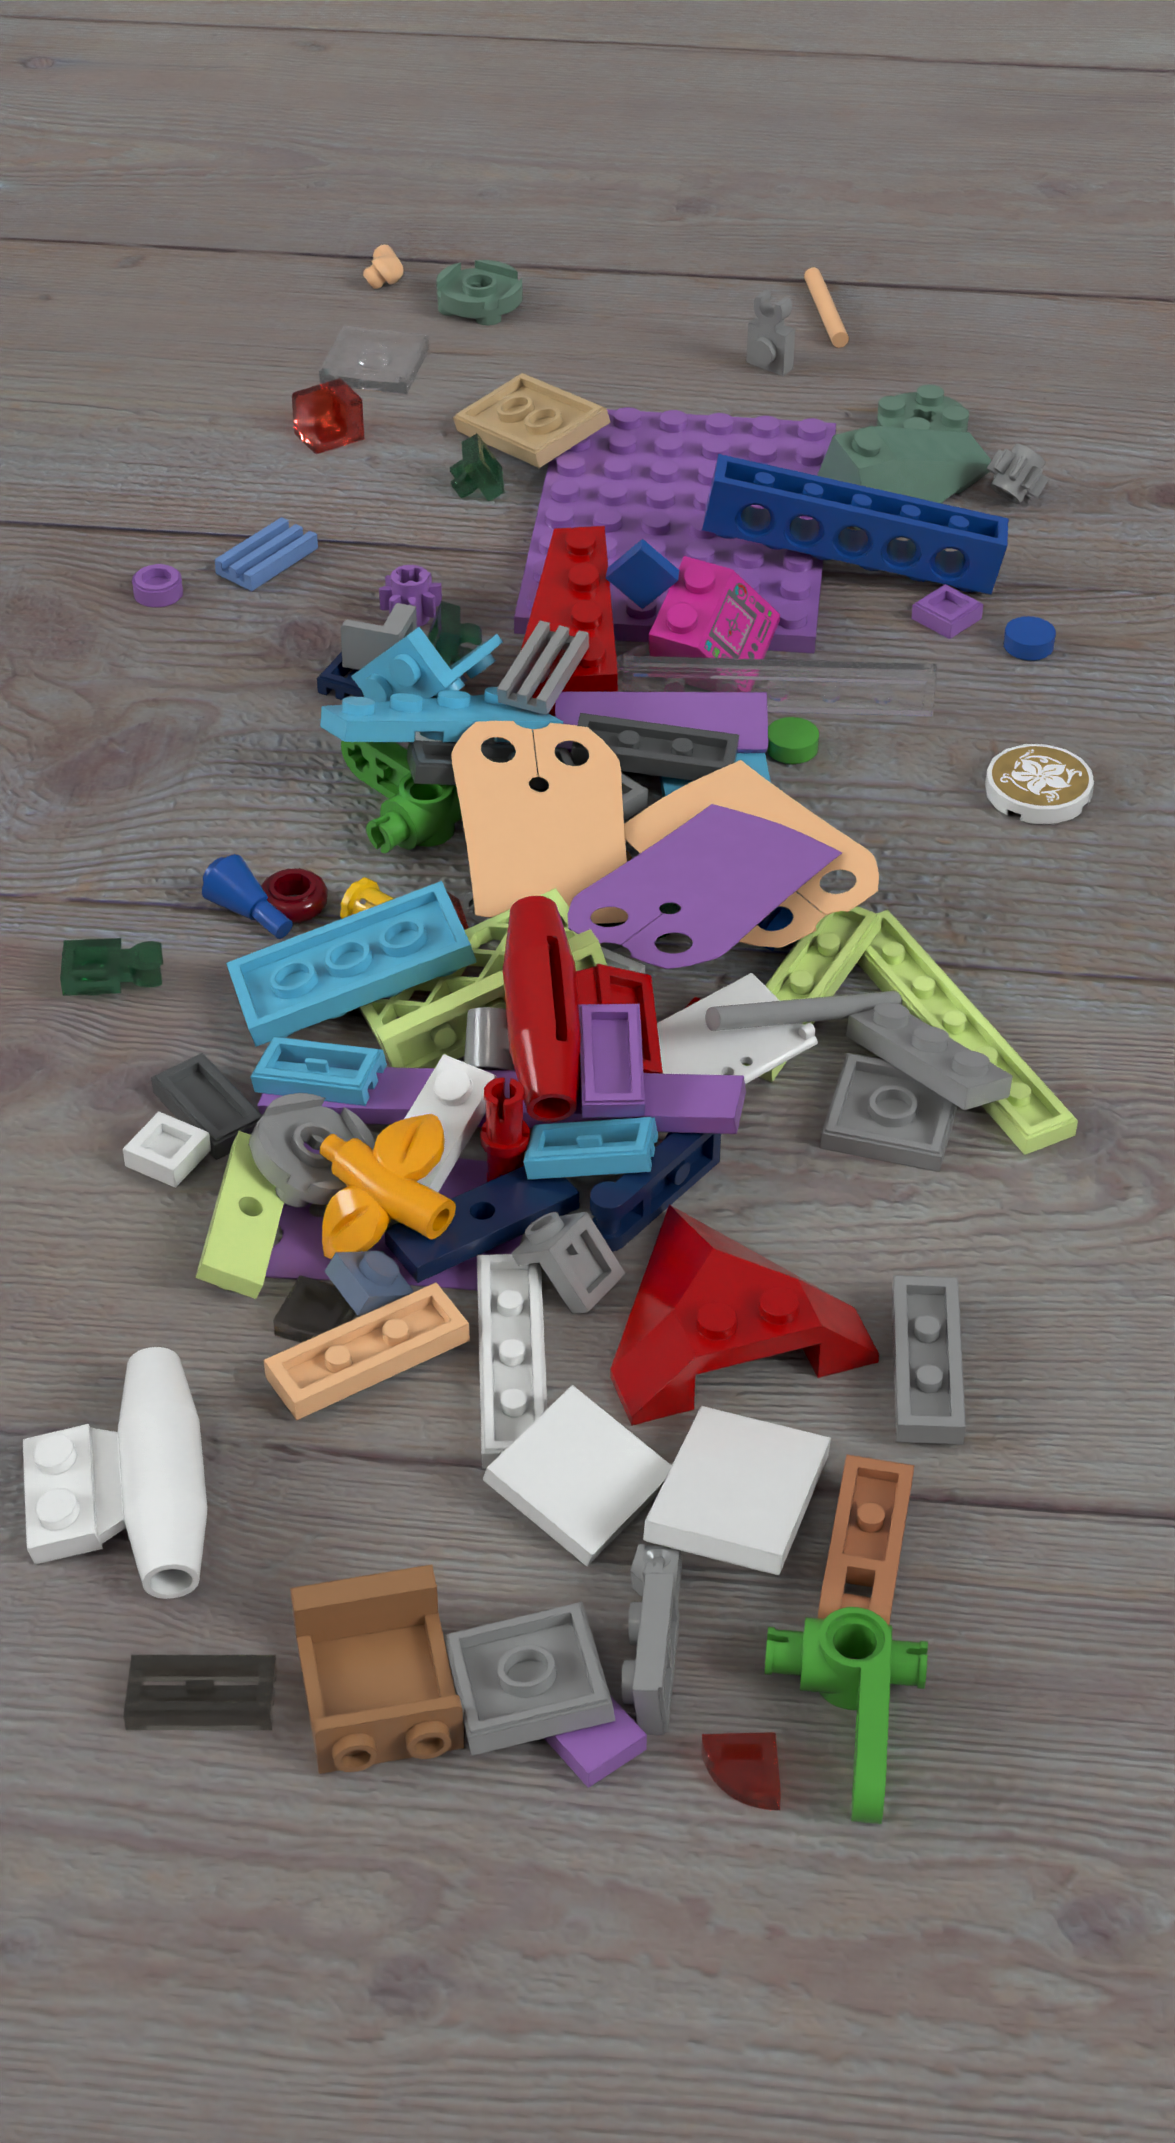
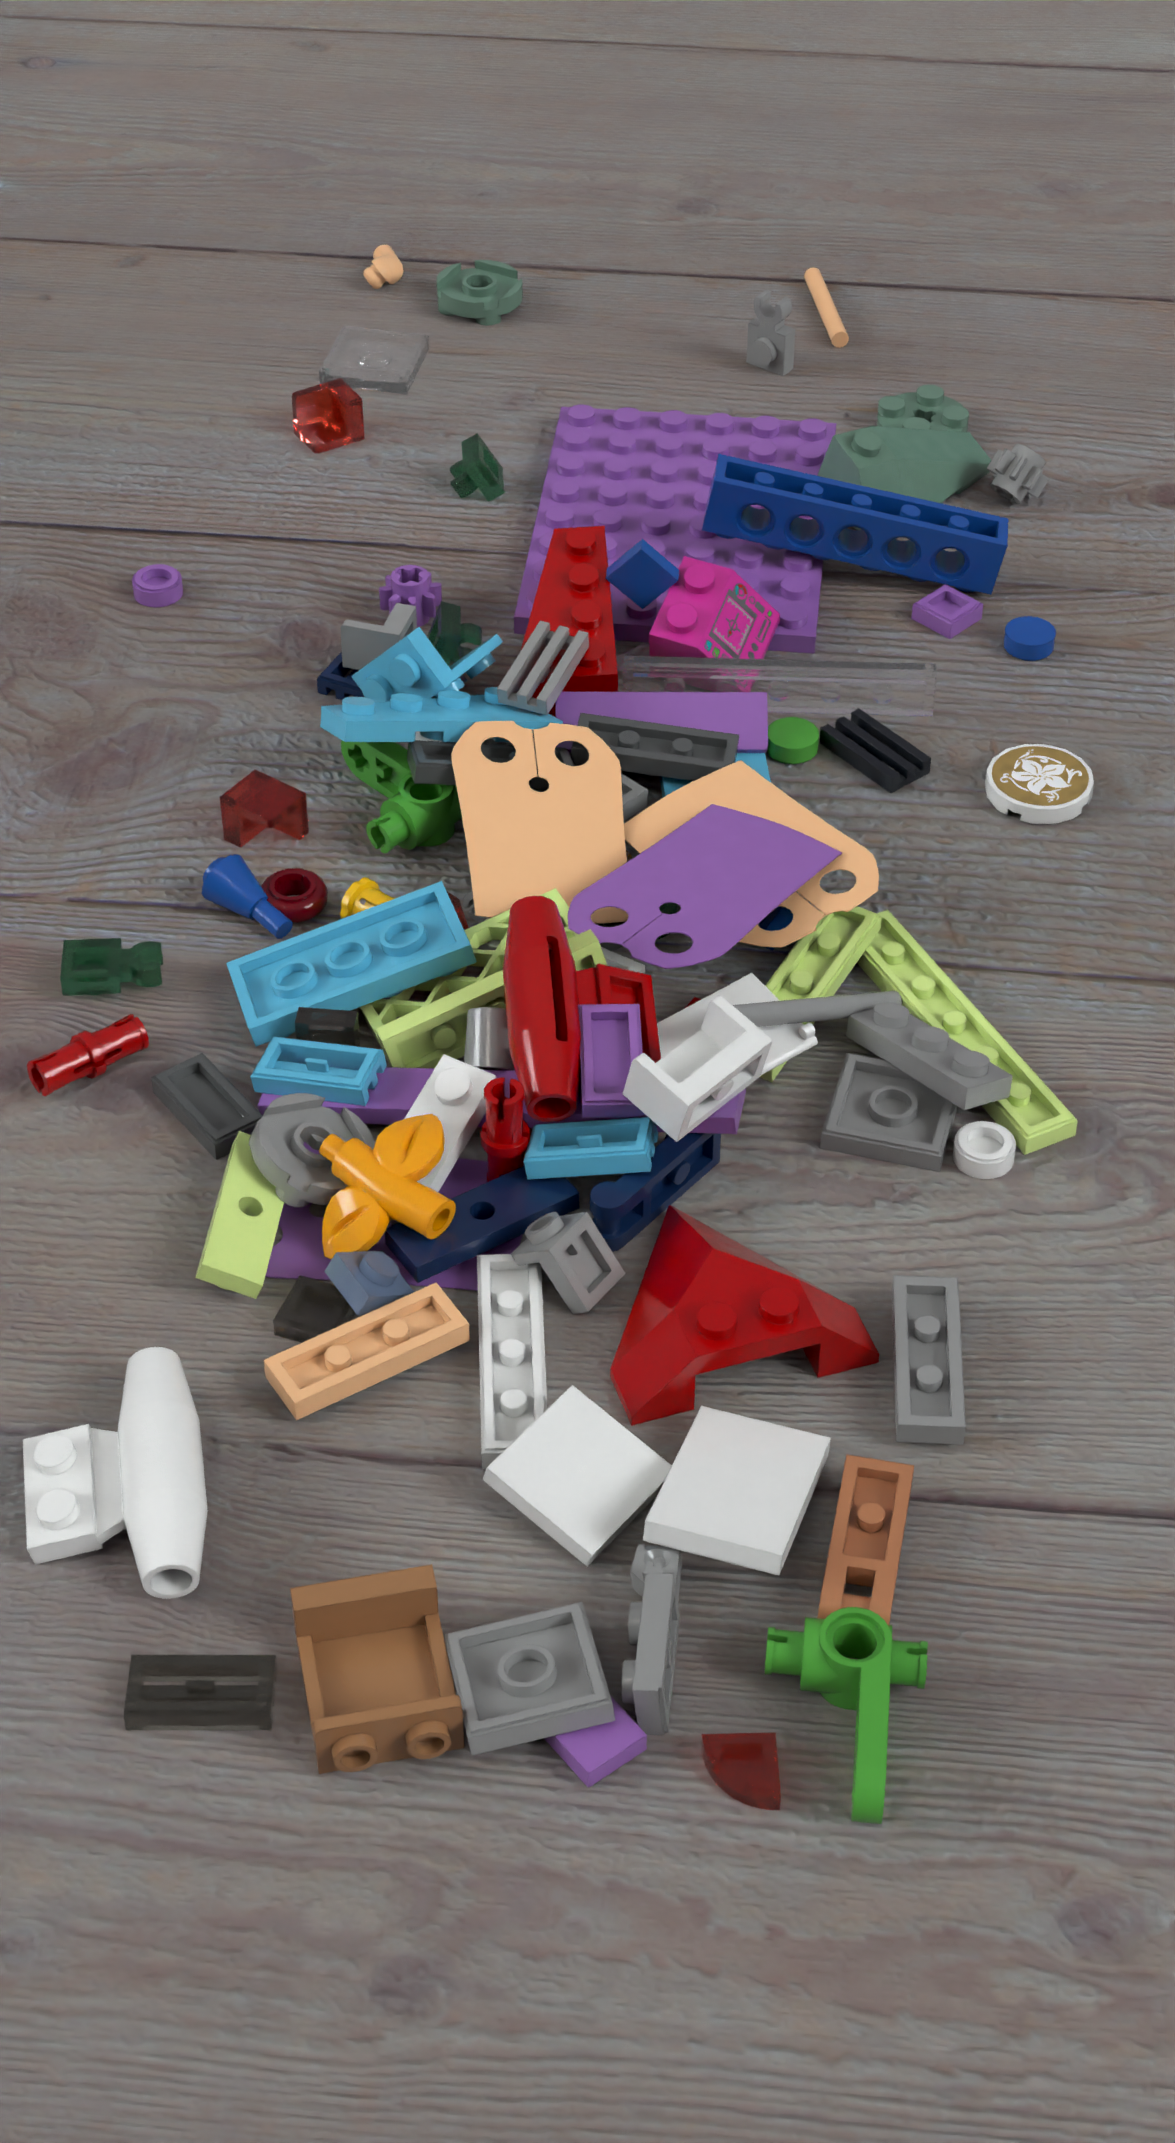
white plate [123,1111,211,1188] -> none
medium blue tile [214,517,318,591] -> none
tan tile [453,373,611,468] -> none
none -> red pin [27,1014,149,1096]
none -> clear red panel [220,770,309,848]
none -> clear smoke plate [295,1007,360,1047]
none -> white panel [623,995,773,1142]
none -> black tile [819,708,931,793]
none -> white tile [953,1121,1016,1179]

